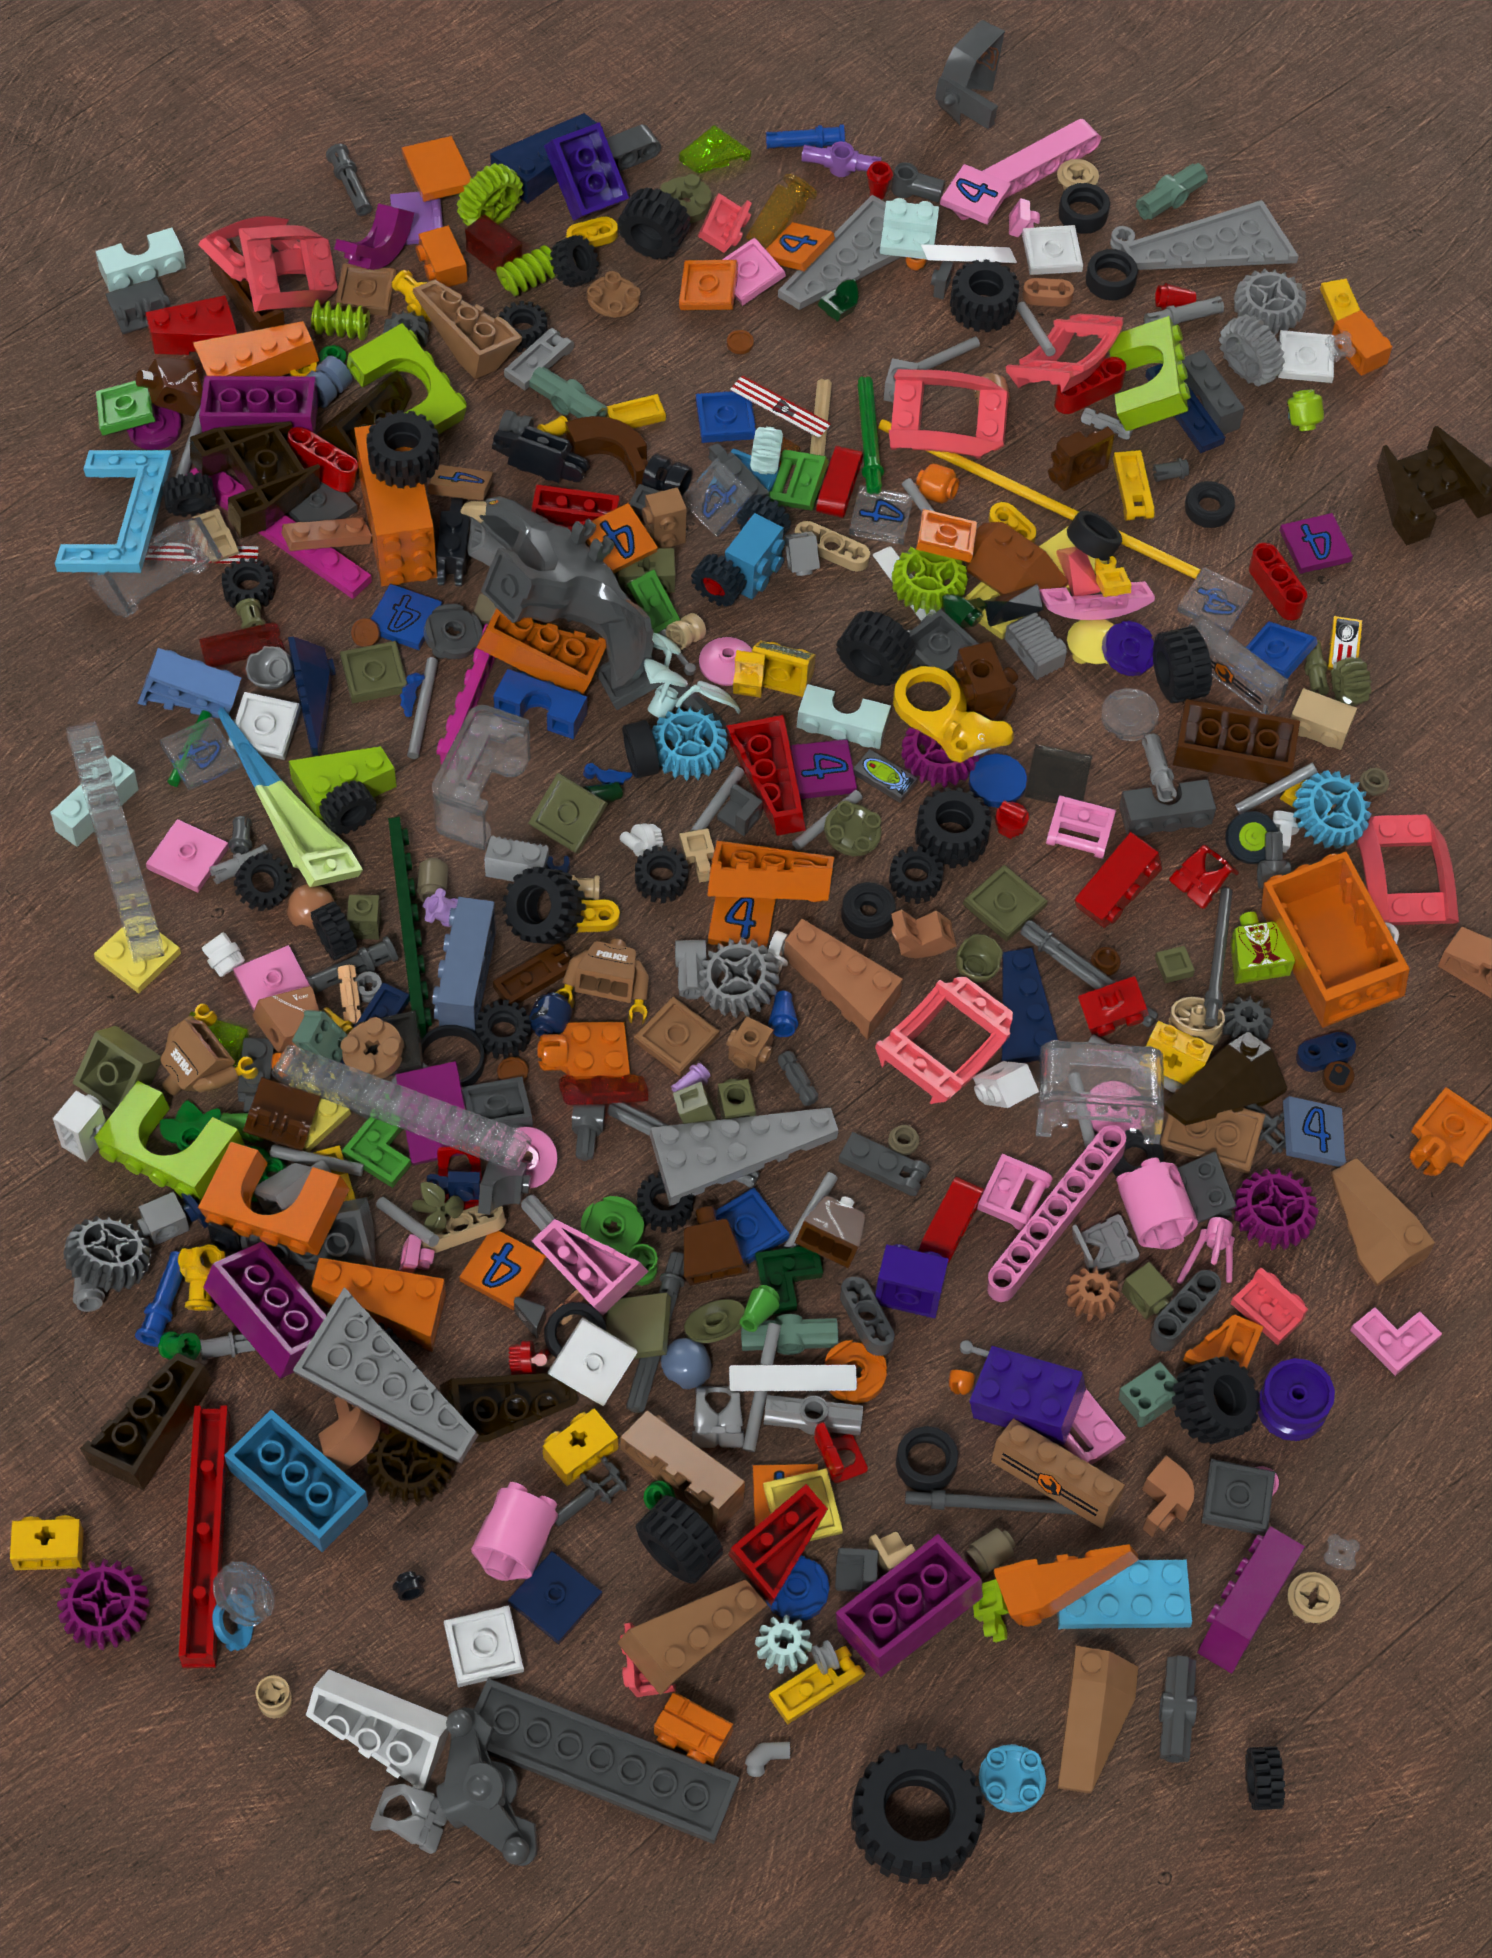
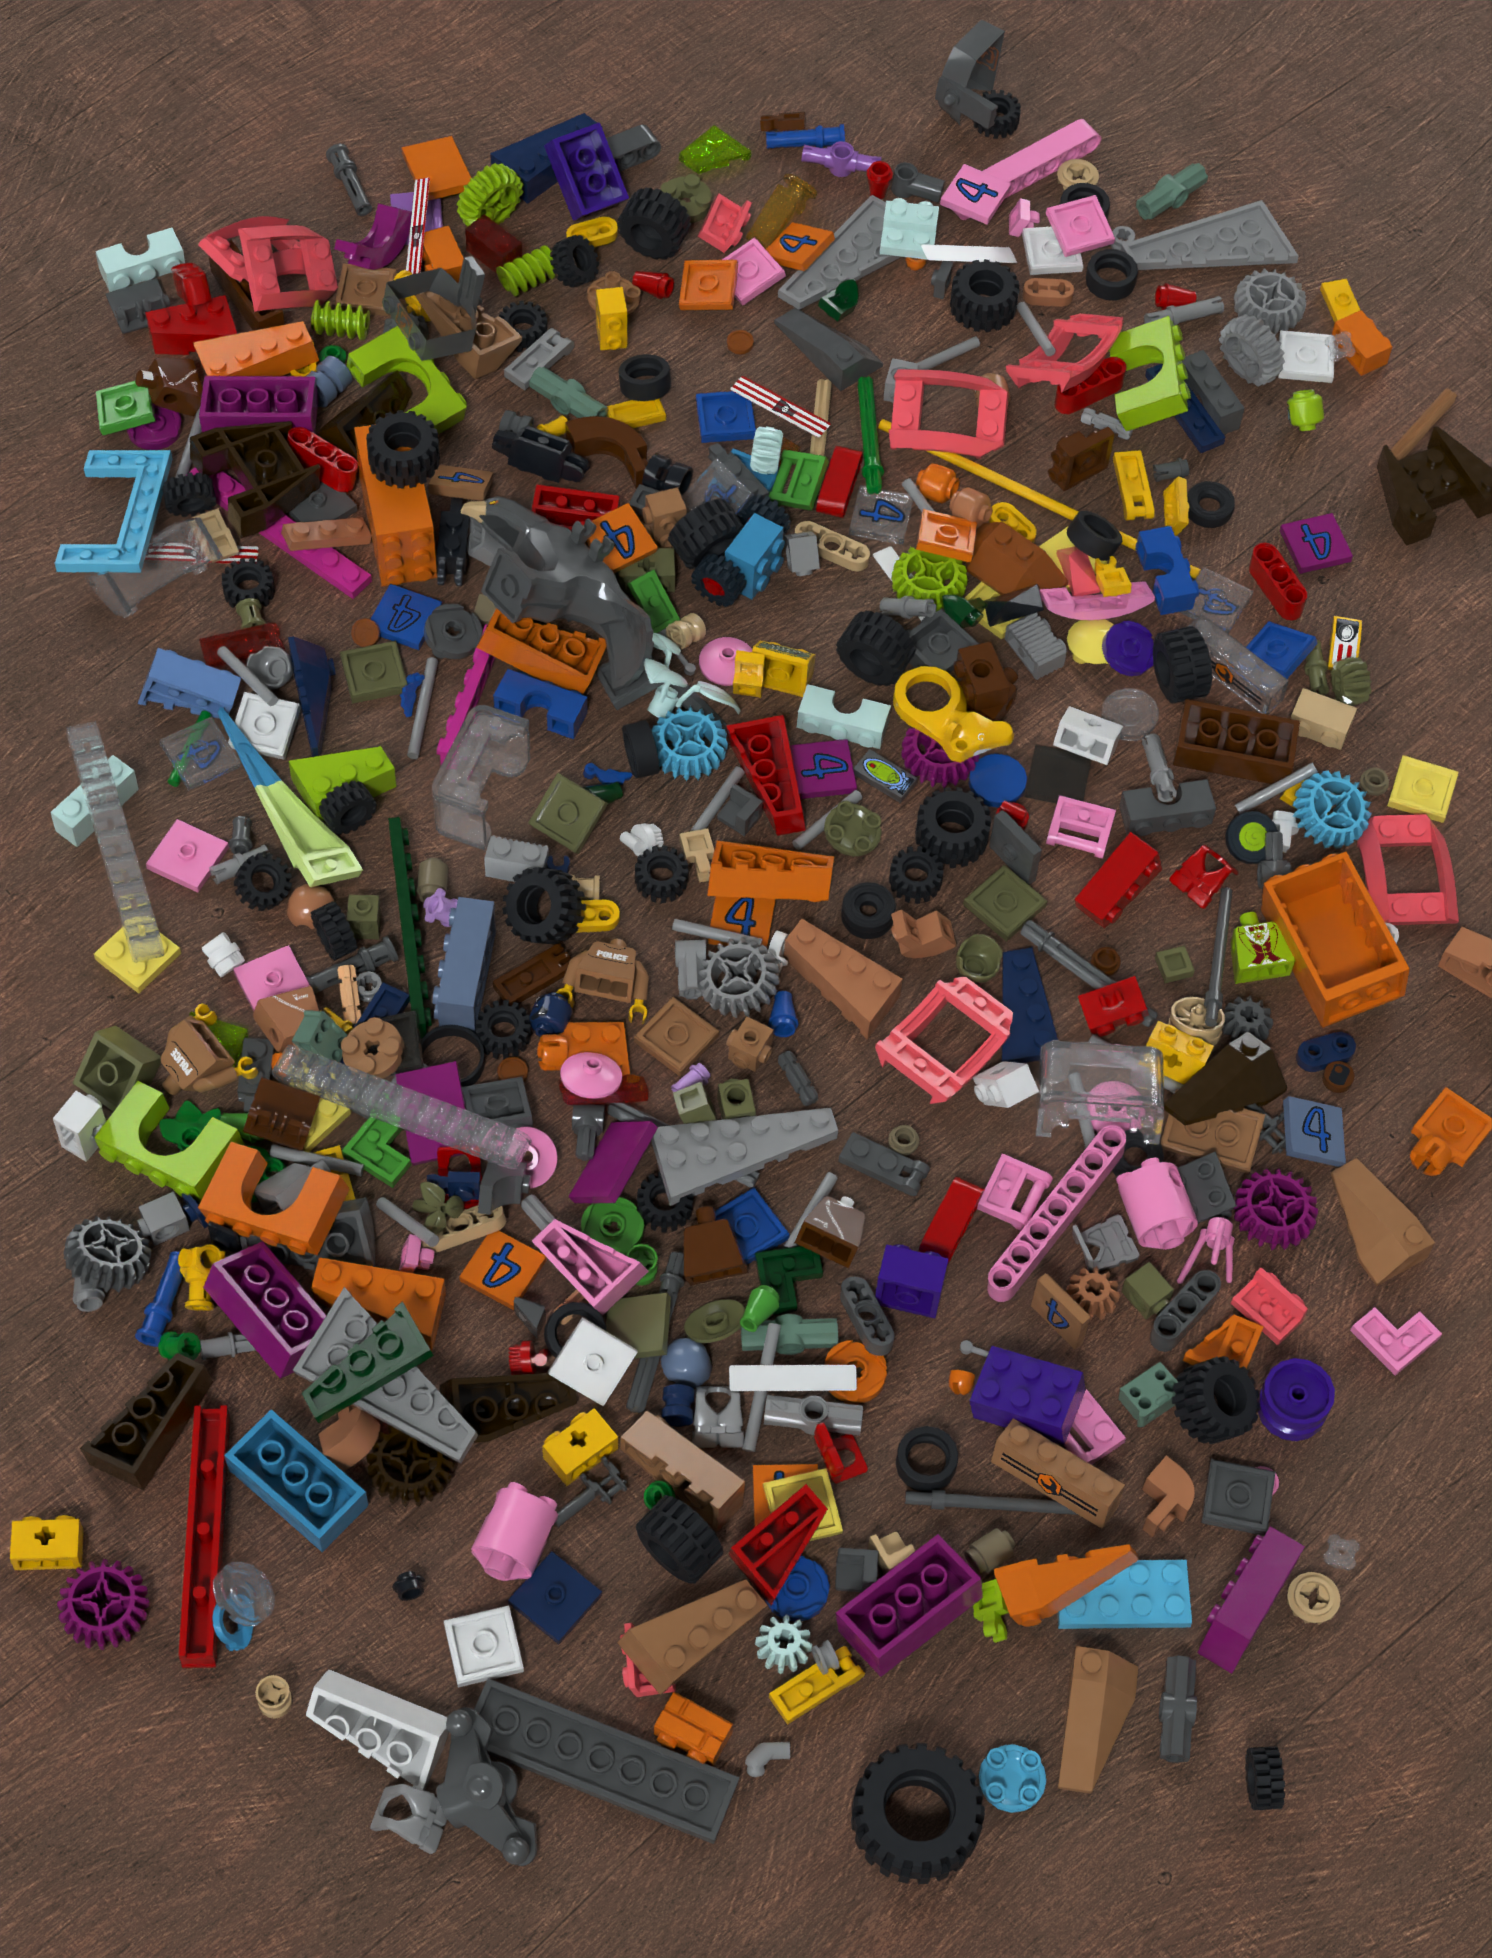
none -> red beam [171,263,212,305]
none -> light grey bar [217,646,278,706]
none -> dark green wing [302,1301,434,1423]
none -> dark grey piece [382,256,485,361]
none -> sticker [406,178,430,274]
none -> bright pink dish [560,1052,622,1099]
none -> magenta tile [568,1121,658,1203]
none -> yellow brick [596,287,627,350]
none -> black tyre [618,354,671,401]
none -> red cone [632,271,674,299]
none -> dark blue wheel [661,1384,695,1427]
none -> black tyre [668,499,744,569]
none -> light grey bar [672,919,763,947]
none -> reddish brown plate [760,112,806,131]
none -> dark grey wedge [774,308,883,391]
none -> light grey pin [880,596,936,619]
none -> nougat head [949,487,993,528]
none -> black tyre [973,90,1021,139]
none -> dark grey plate [989,810,1042,885]
none -> medium nougat tile [1031,1273,1090,1350]
none -> bright pink plate [1046,195,1115,257]
none -> white brick [1053,706,1123,765]
none -> blue arch [1135,526,1199,615]
none -> yellow plate [1163,476,1189,536]
none -> light yellow tile [1387,755,1459,823]
none -> medium nougat axle [1390,389,1457,460]

